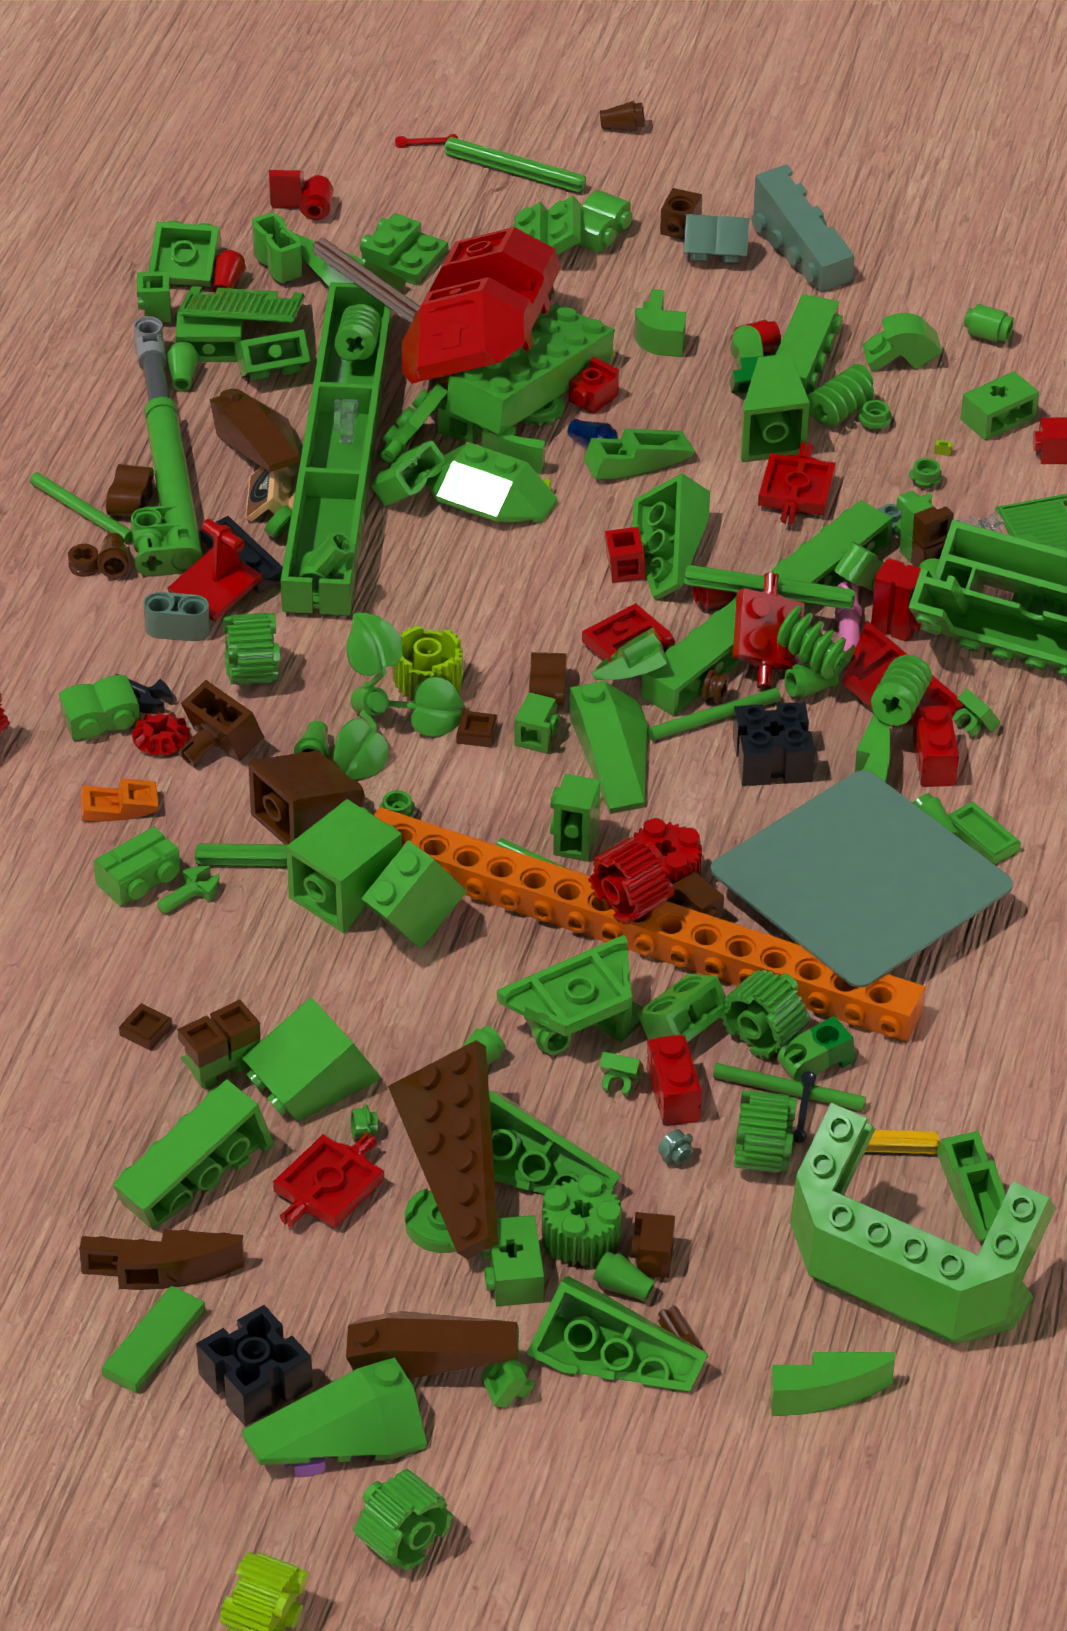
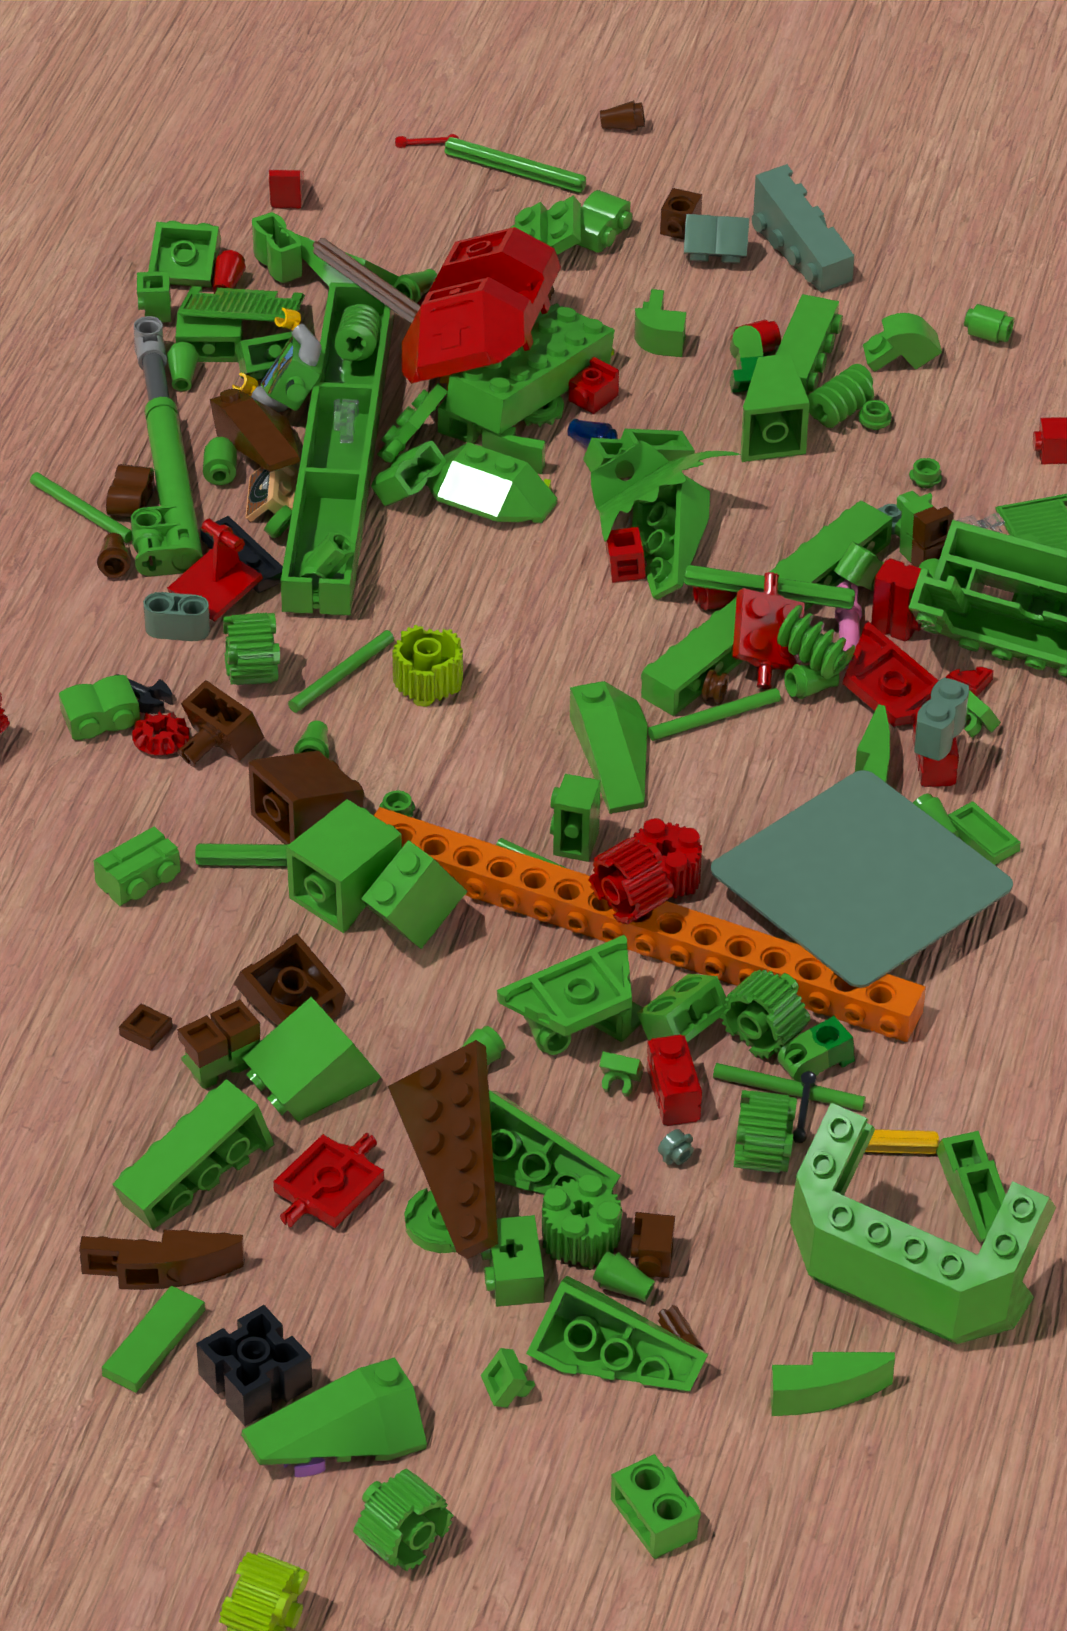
reddish brown bush [68,544,99,577] -> none
orange slope [80,778,159,821] -> none
bright green bar [158,866,220,914] -> none
red brick [299,175,334,220] -> none
bright green plant [333,612,465,780] -> none
reddish brown wedge [346,1311,519,1379] -> none
bright green plate [351,1104,378,1140] -> none
bright green plate [360,213,448,286] -> none
reddish brown tile [456,711,498,748] -> none
bright green brick [514,692,560,754] -> none
reddish brown axle [529,652,567,709] -> none
red plate [582,603,675,662] -> none
bright green brick [592,627,667,680] -> none
reddish brown brick [666,871,724,920] -> none
black brick [733,702,815,786] -> none
red plate [758,442,836,525] -> none
bright green piece [871,655,932,726] -> none
lime piece [934,440,952,456] -> none
bright green brick [960,371,1039,440] -> none
none -> bright green brick [203,437,237,485]
none -> torso [232,308,322,412]
none -> reddish brown slope [234,933,346,1025]
none -> bright green bar [288,630,394,713]
none -> bright green cone [394,269,437,303]
none -> bright green piece [591,440,741,542]
none -> bright green brick [611,1454,701,1559]
none -> sand green brick [914,677,969,761]
none -> red tile [946,667,994,696]

